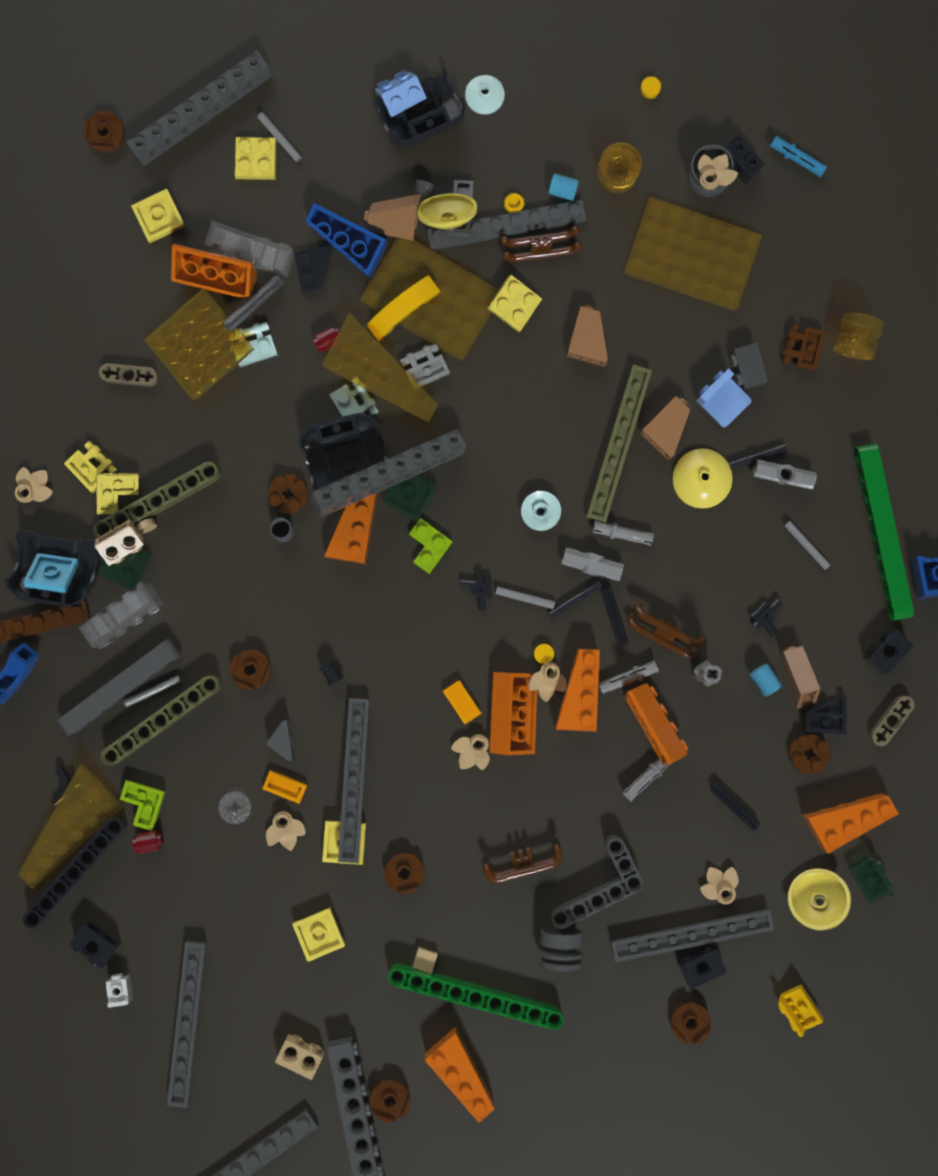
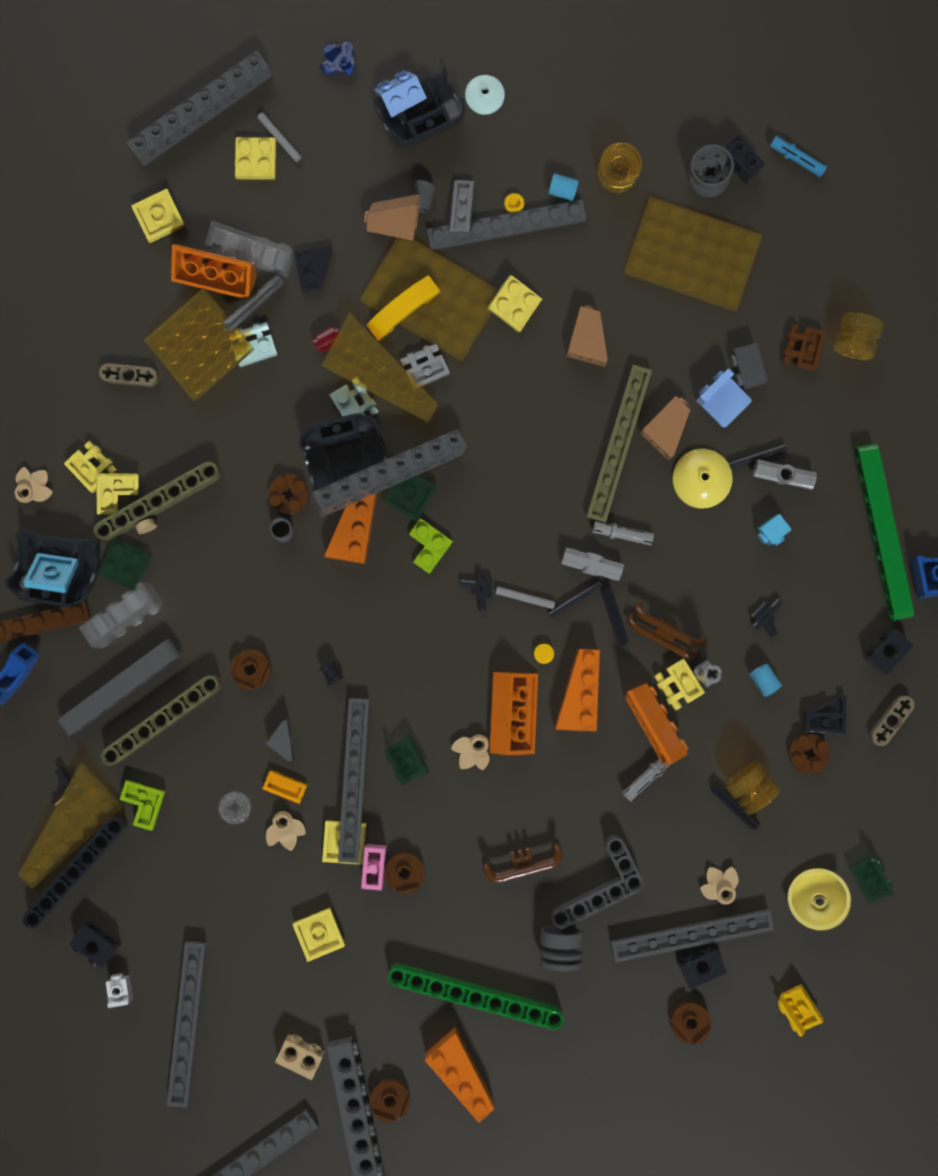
reddish brown plate [83,111,125,153] -> none
tan brick [95,519,144,566] -> none
light grey bar [123,675,182,707] -> none
dark red brick [132,830,164,854] -> none
blue wedge [305,203,388,279] -> none
tan tile [412,947,438,974] -> none
light yellow dish [417,193,477,229] -> none
light orange tile [443,680,481,724] -> none
reddish brown piece [501,226,582,262] -> none
light aqua dish [521,491,561,531] -> none
tan plate [528,662,567,702] -> none
light grey pin [598,660,659,695] -> none
yellow tile [640,77,661,99] -> none
tan plate [698,154,738,190] -> none
medium nougat slope [781,646,820,709] -> none
light grey bar [784,521,830,570] -> none
orange wedge [802,793,899,854] -> none
none -> clear blue plate [319,41,355,75]
none -> bright pink brick [361,844,387,890]
none -> clear green bracket [384,736,429,786]
none -> light yellow plate [654,658,705,710]
none -> clear yellow wheel [725,761,781,815]
none -> medium azure brick [756,514,792,546]

